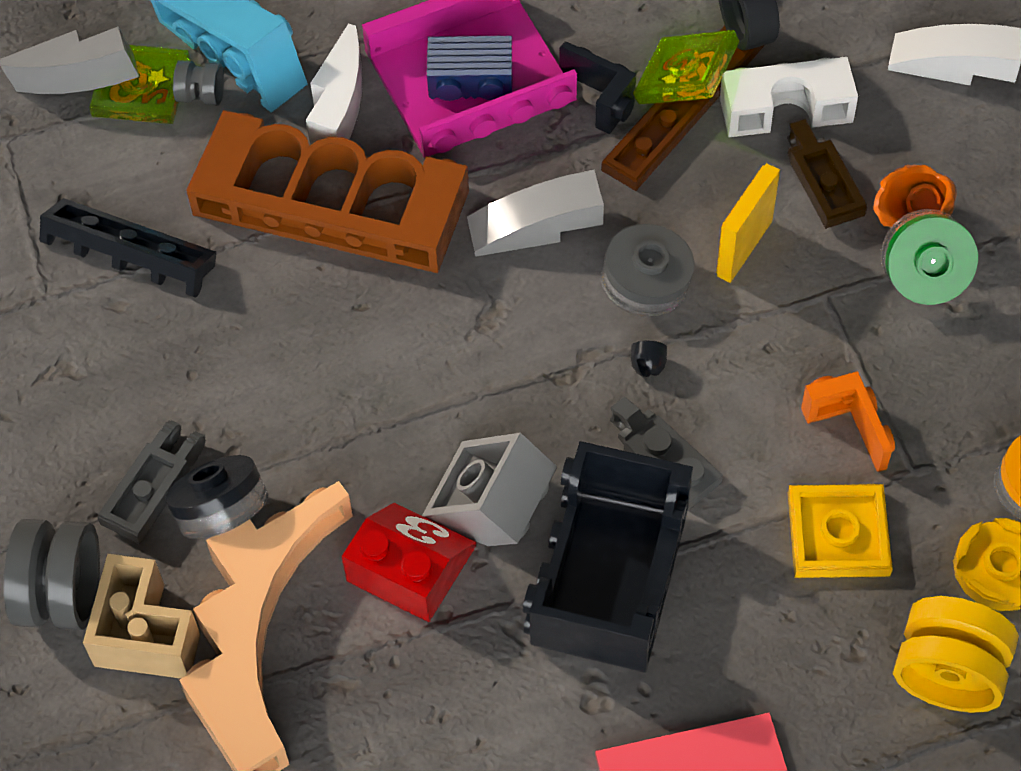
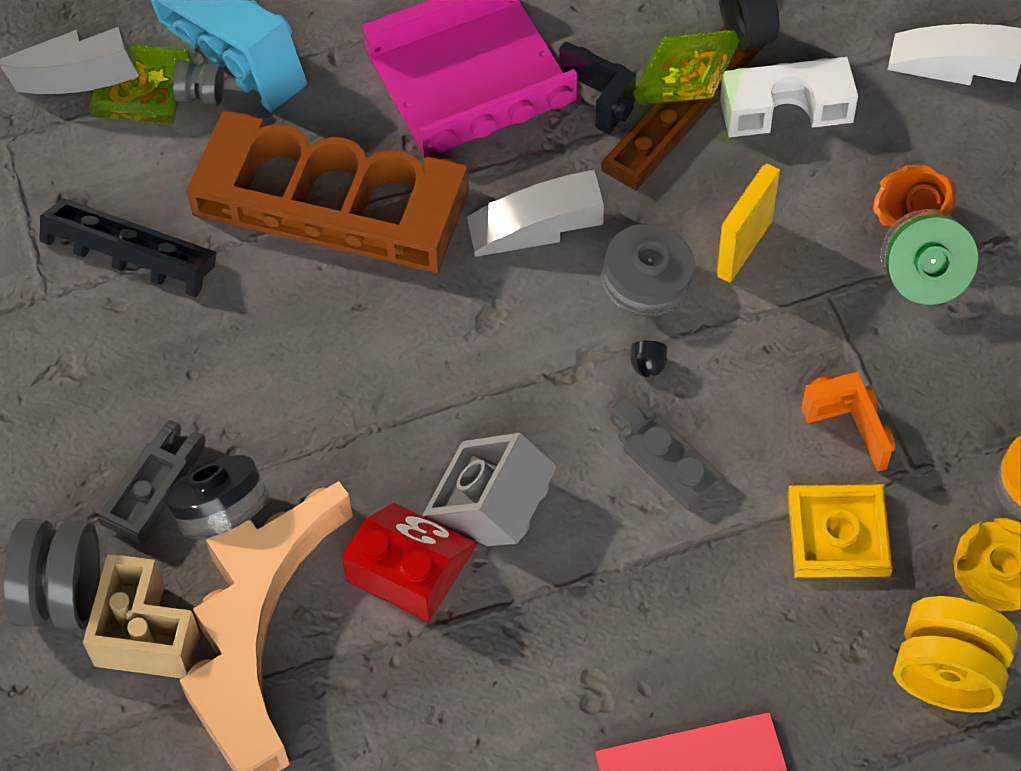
white slope [306,23,362,145] -> none
dark blue brick [427,35,512,101] -> none
black windscreen [523,441,693,673] -> none
dark brown hinge [787,119,867,229] -> none

